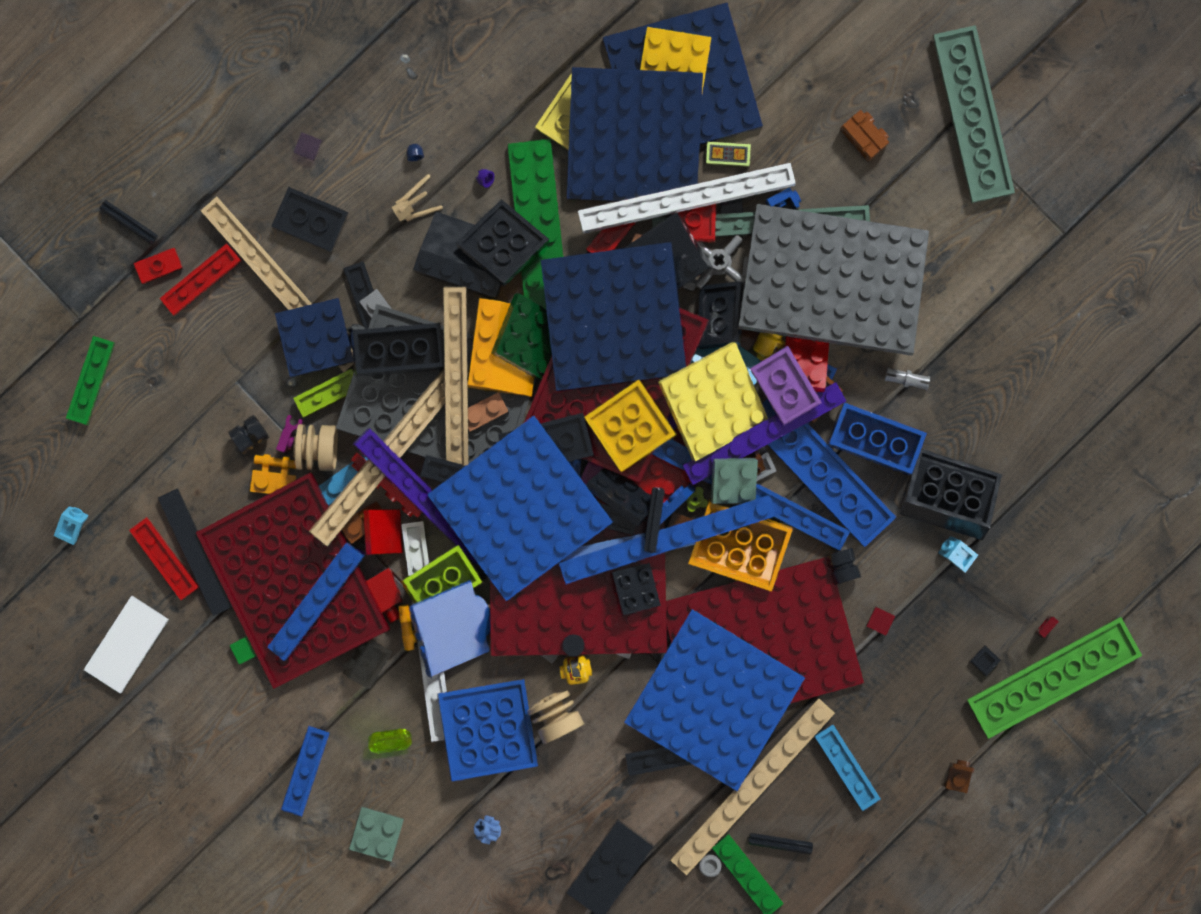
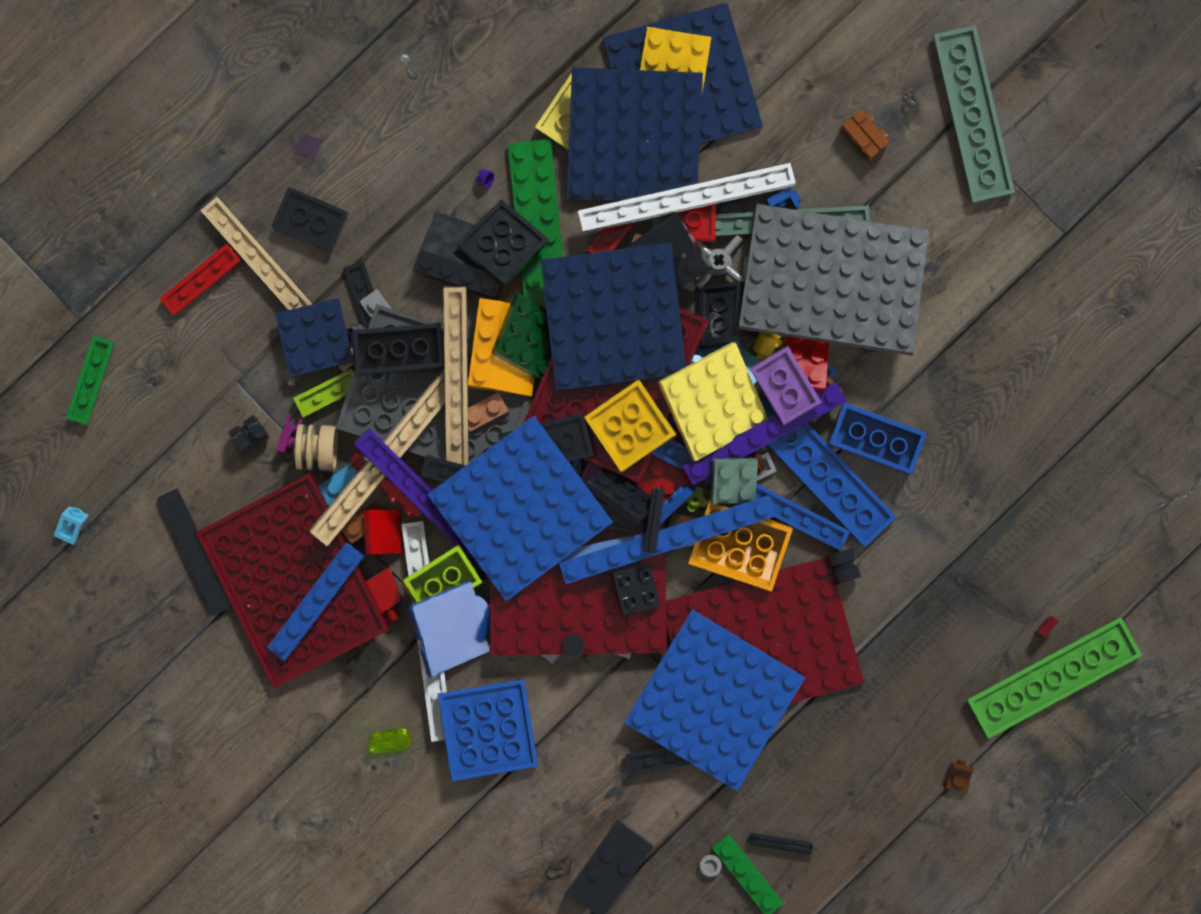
white tile [84,596,169,693] -> none
black axle [100,200,158,244] -> none
red plate [129,517,199,600] -> none
red plate [134,248,183,284] -> none
green tile [230,636,257,665] -> none
light orange plate [250,454,297,494] -> none
blue tile [281,726,330,817] -> none
sand green plate [349,806,404,862] -> none
tan plant [392,174,443,222] -> none
light orange plate [399,604,418,651] -> none
dark blue hinge [406,143,424,161] -> none
medium blue gear [474,815,501,845] -> none
tan wheel [527,690,584,744] -> none
yellow head [559,655,592,685] -> none
tan plate [670,698,835,875] -> none
tile [706,142,751,167] -> none
dark azure plate [814,724,881,811] -> none
dark red tile [866,607,895,636] -> none
light grey pin [885,367,930,390] -> none
black slope [900,449,1002,541] -> none
medium azure bracket [938,536,978,573] -> none
black tile [970,645,1001,676] -> none

